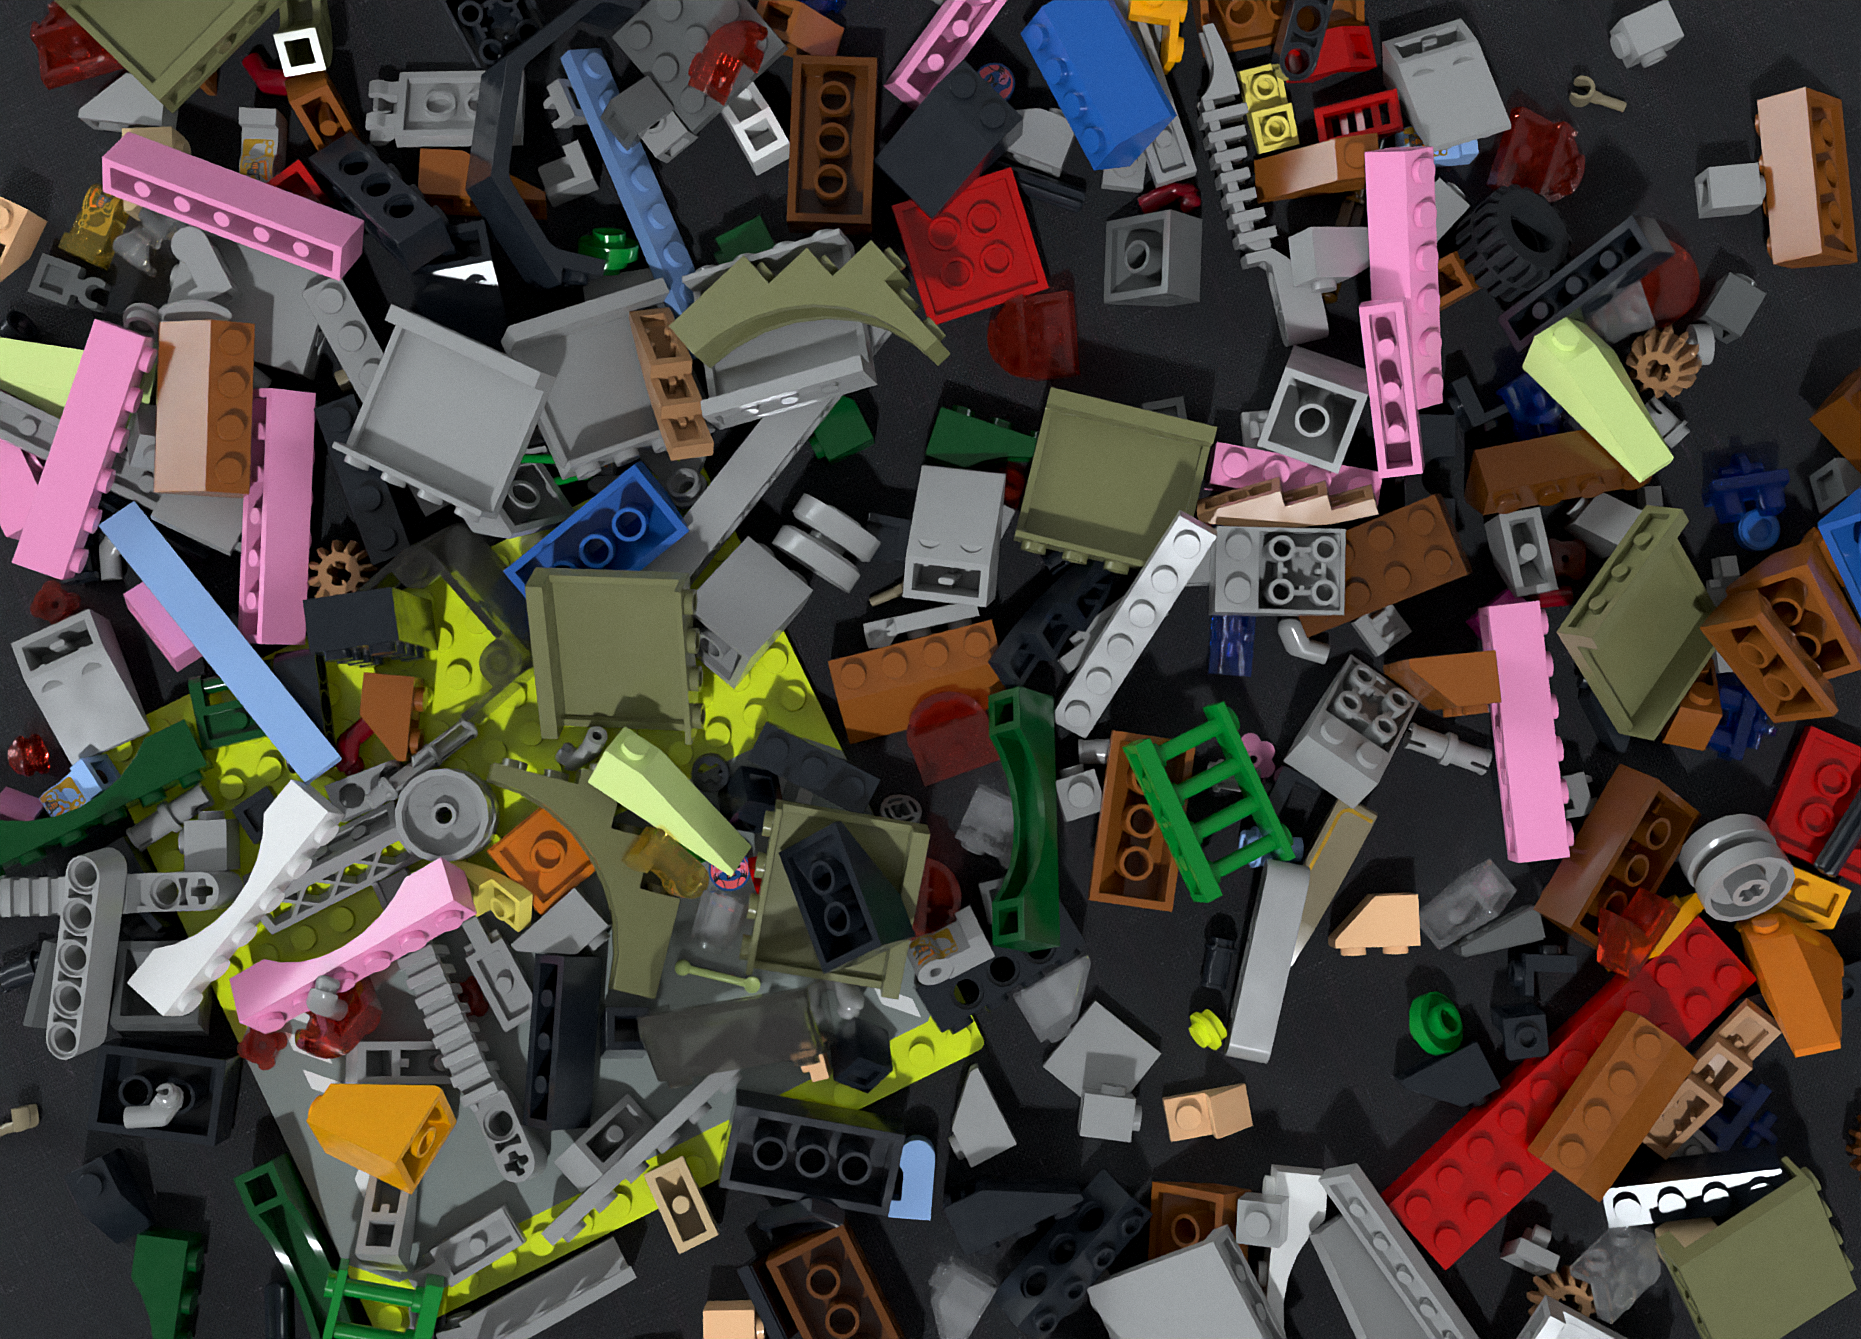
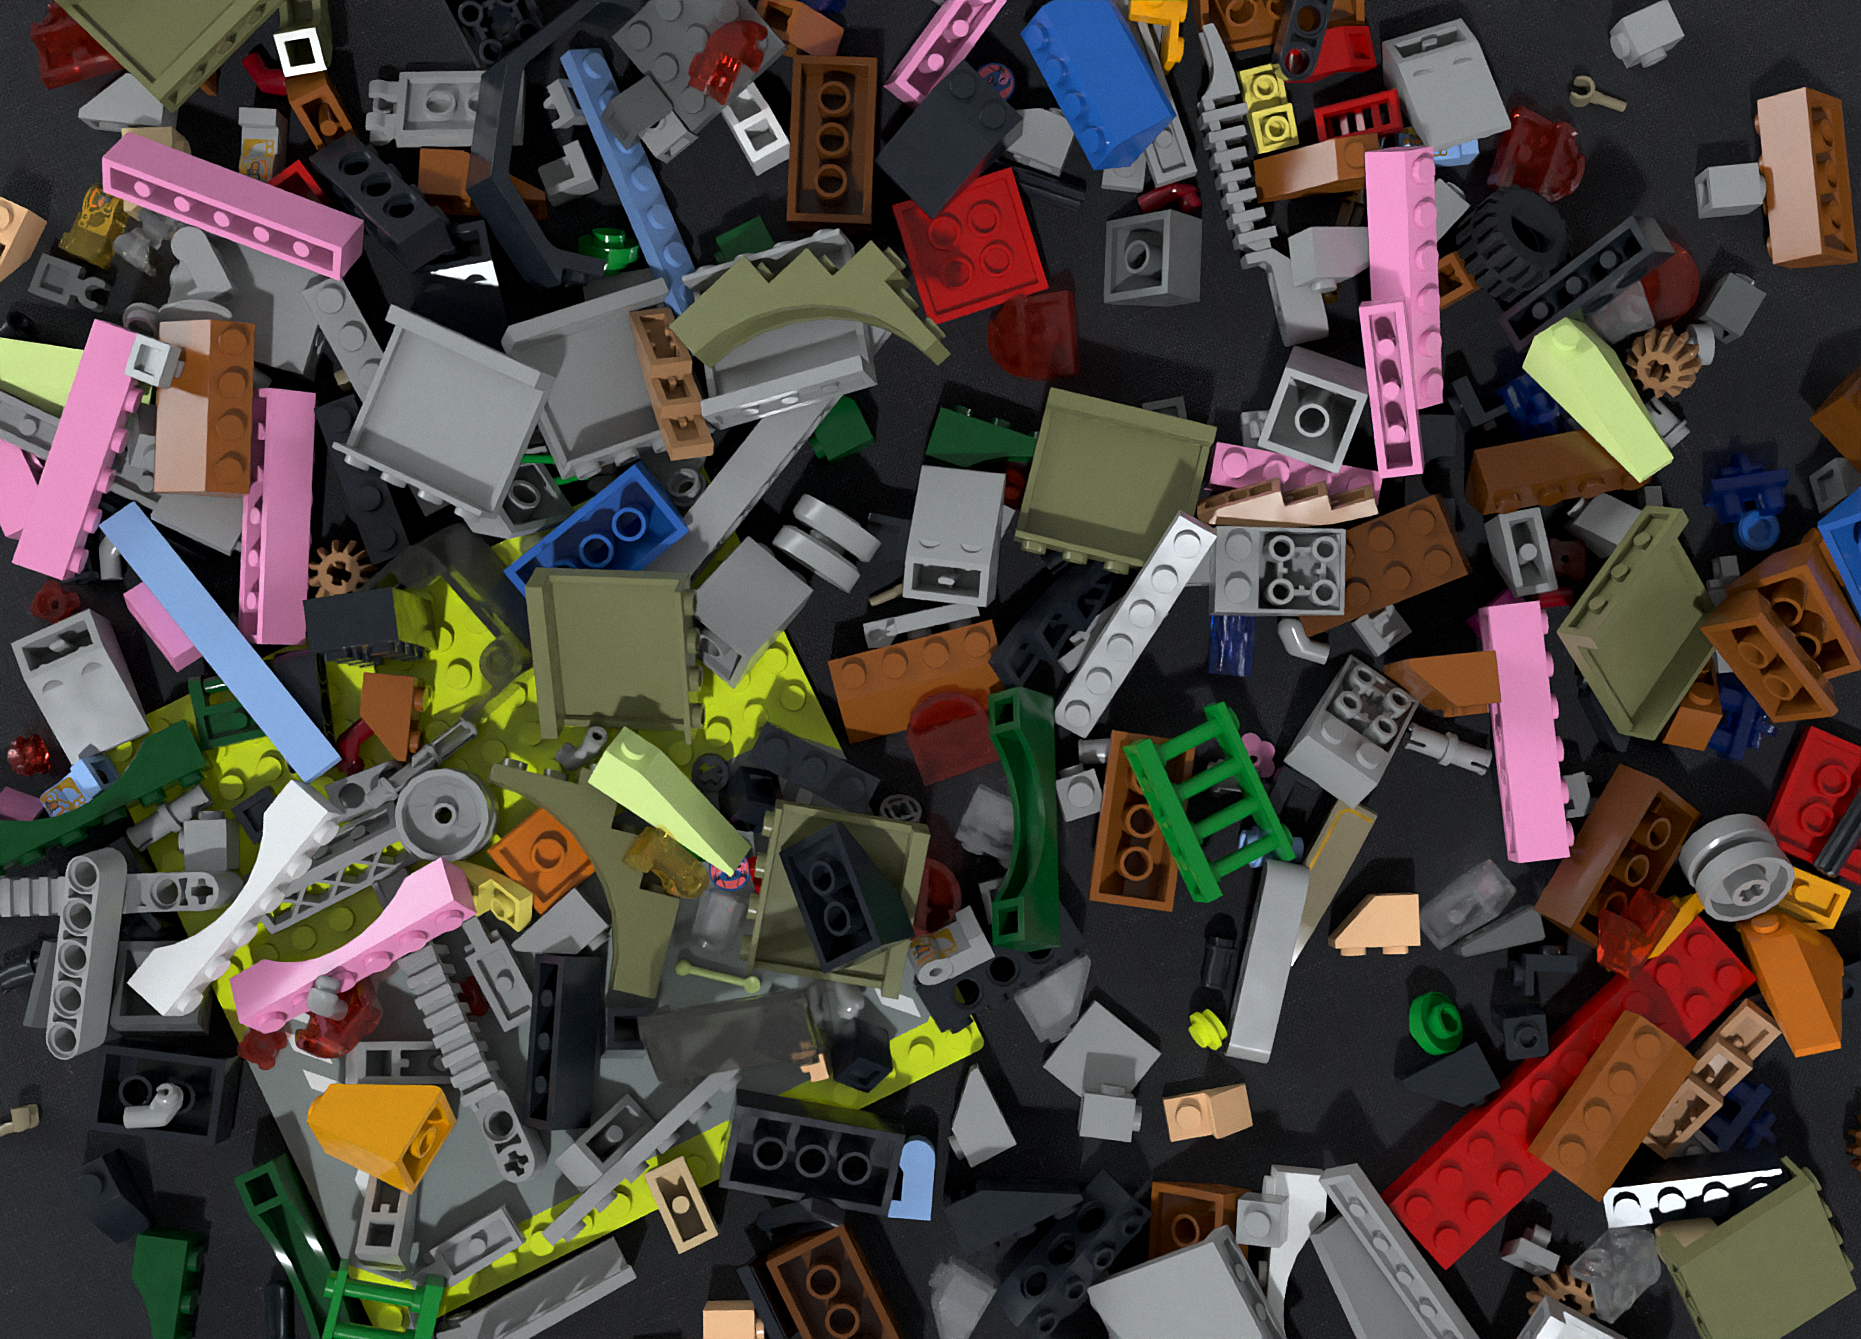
none -> light grey tile [124,333,185,390]

